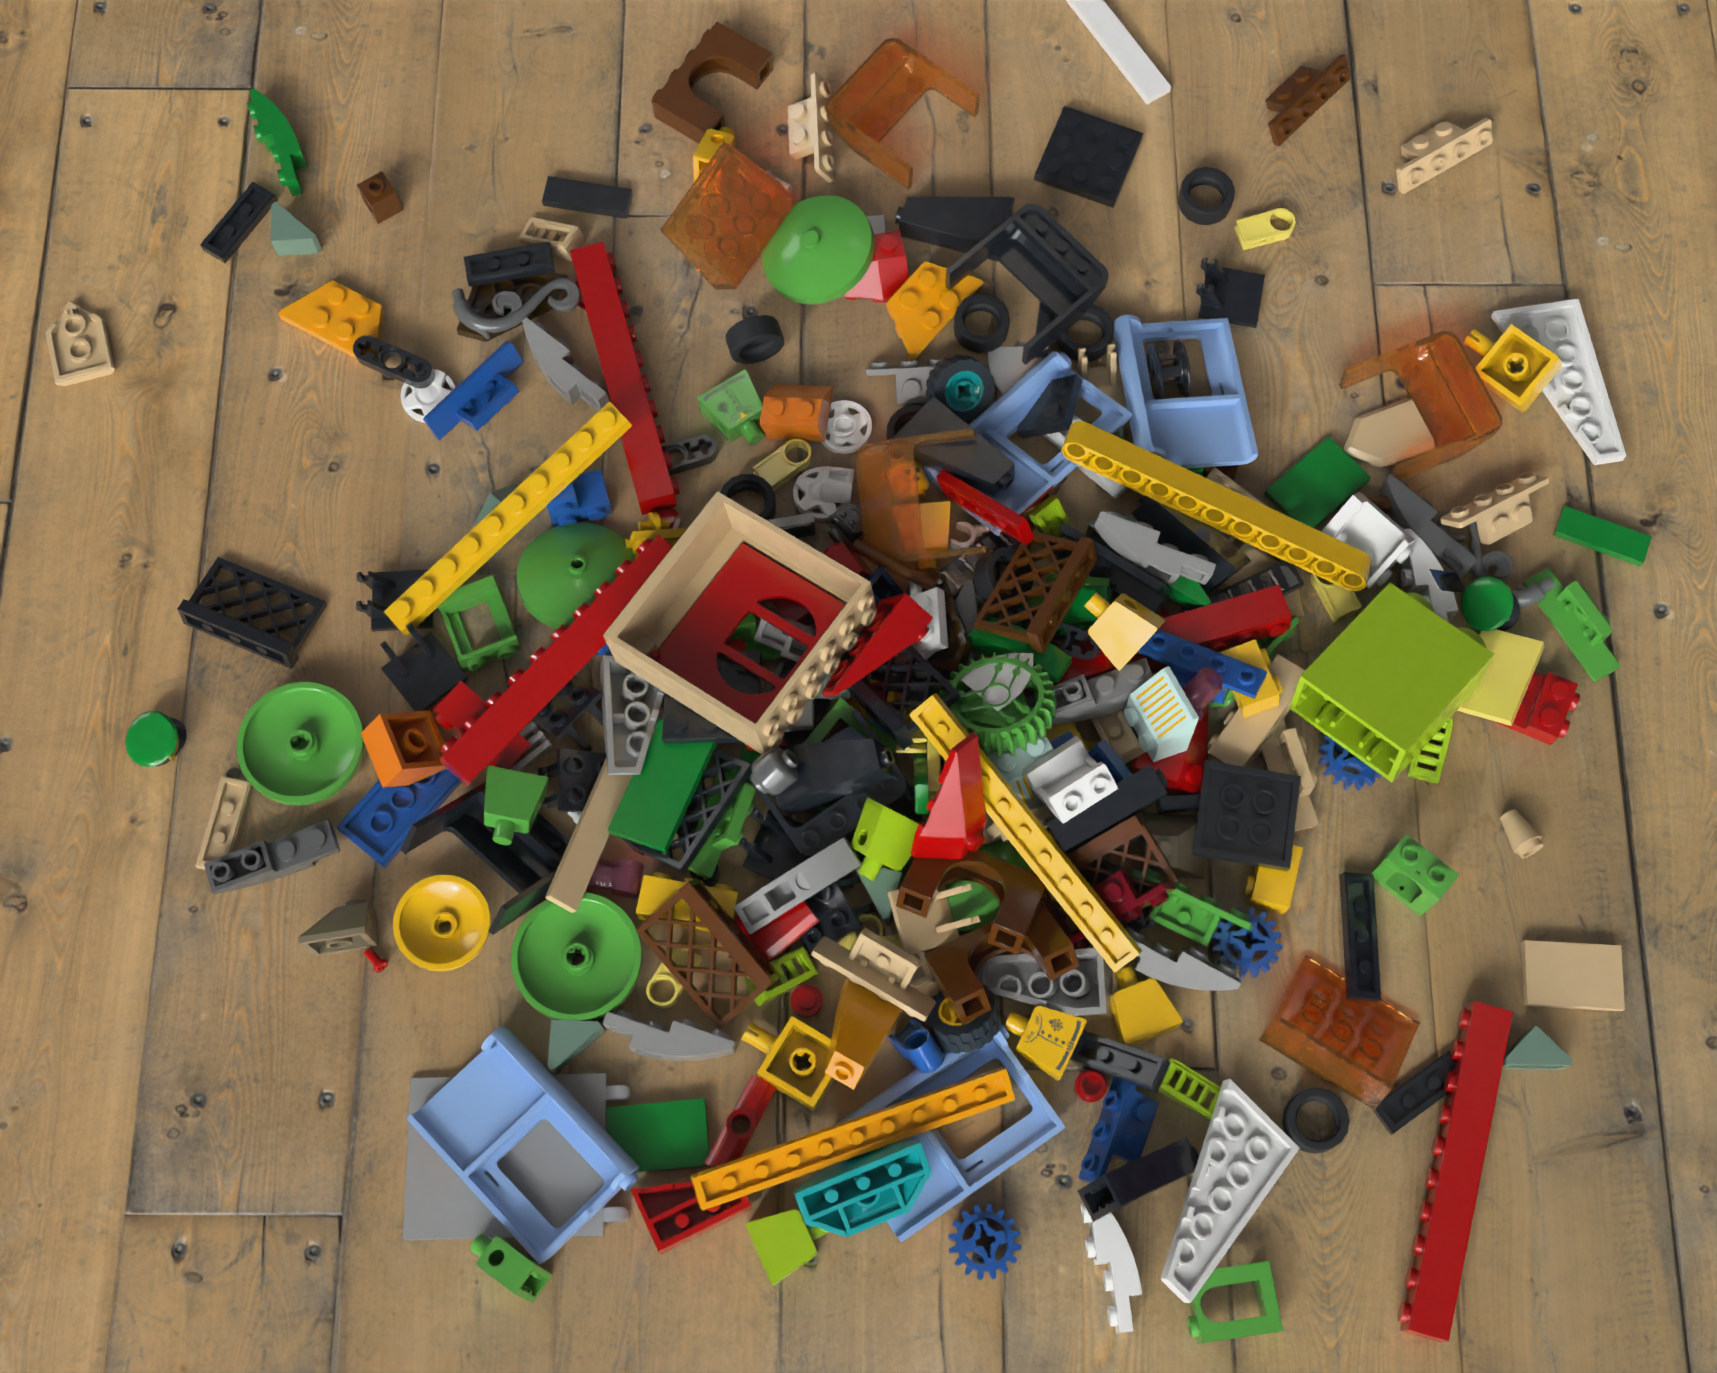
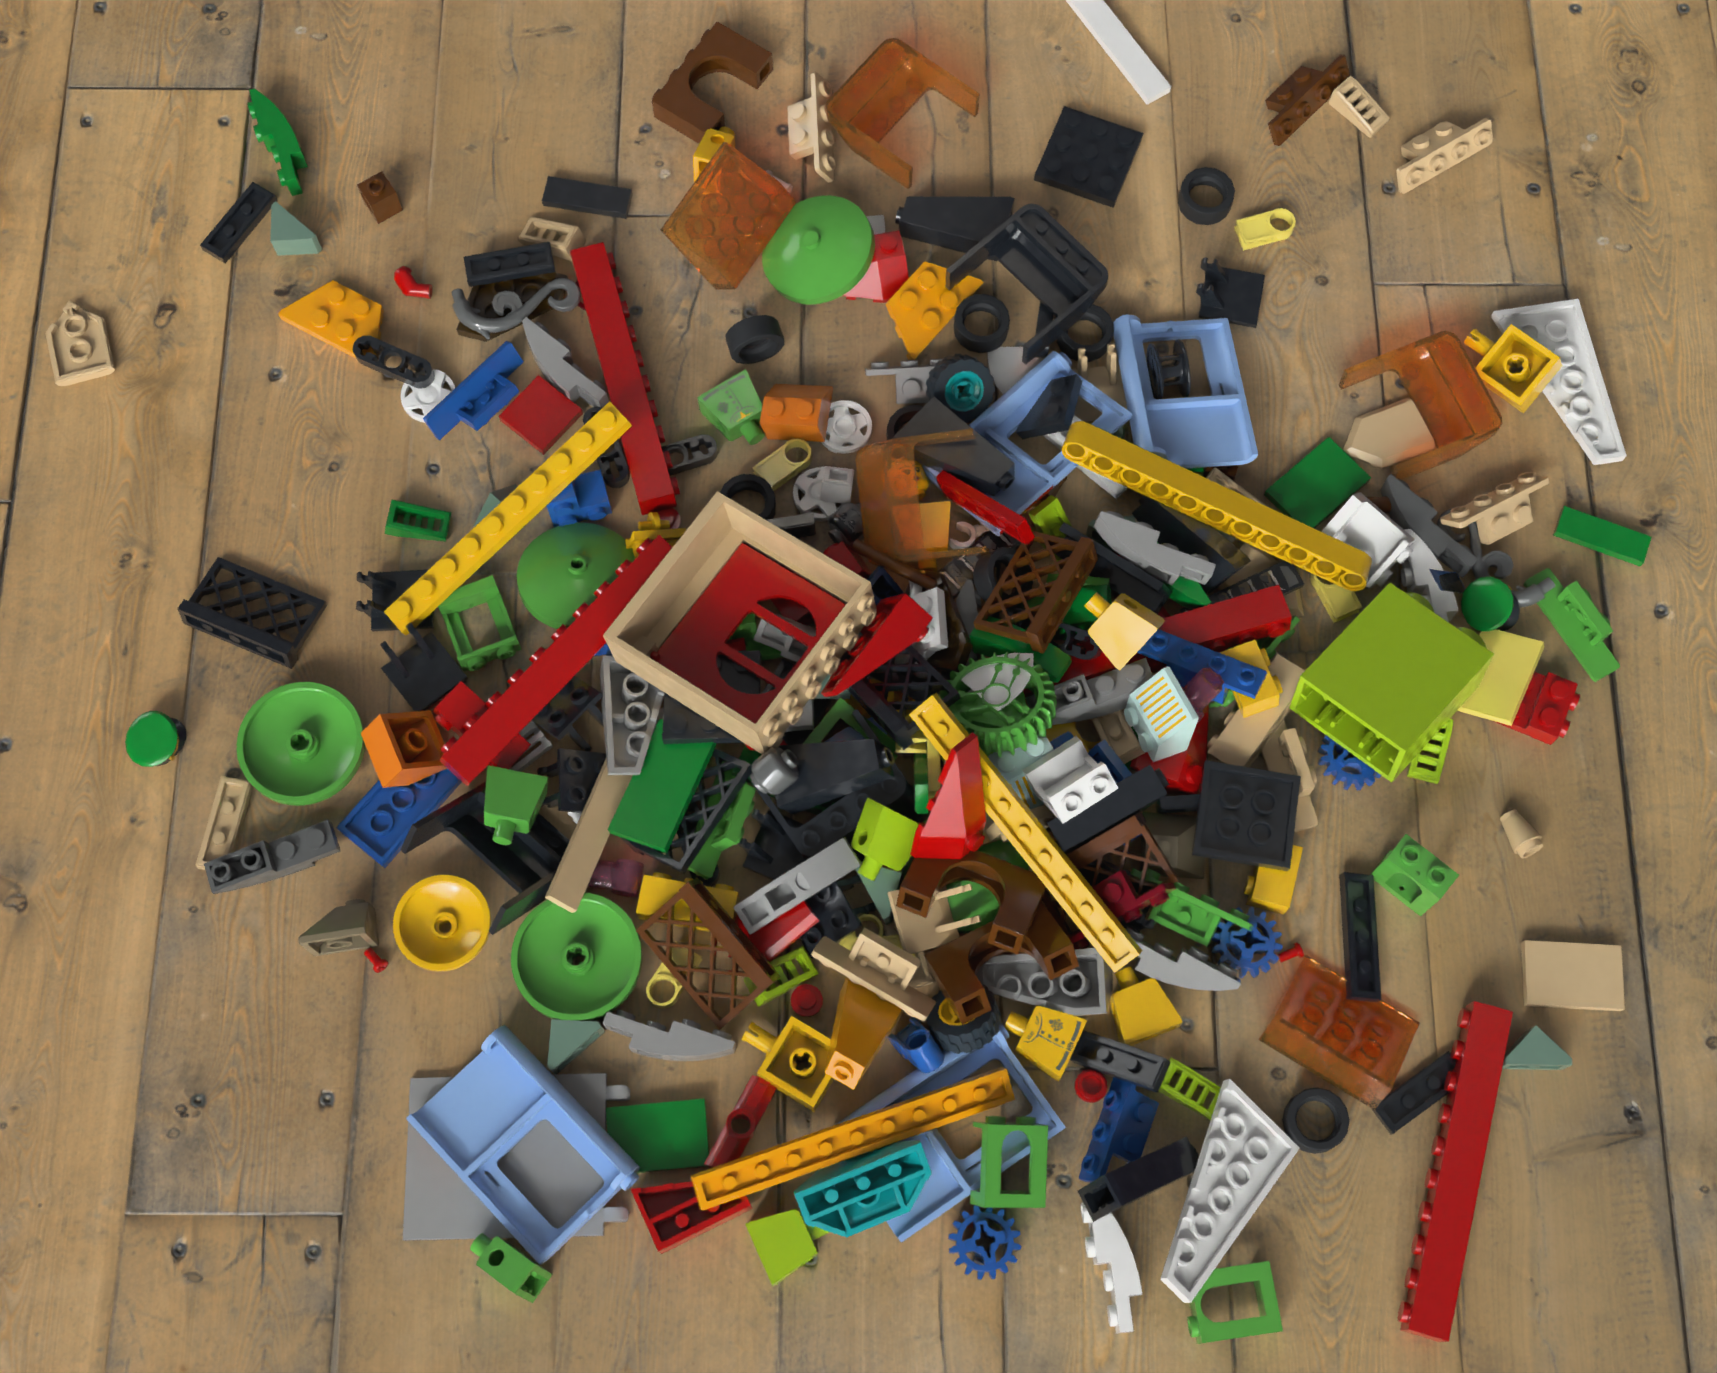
none -> green slope [384,499,452,542]
none -> red arm [394,266,433,299]
none -> red tile [499,375,583,455]
none -> black beam [583,407,630,488]
none -> bright green panel [970,1116,1048,1208]
none -> red piece [1277,942,1304,963]
none -> tan slope [1329,76,1390,138]

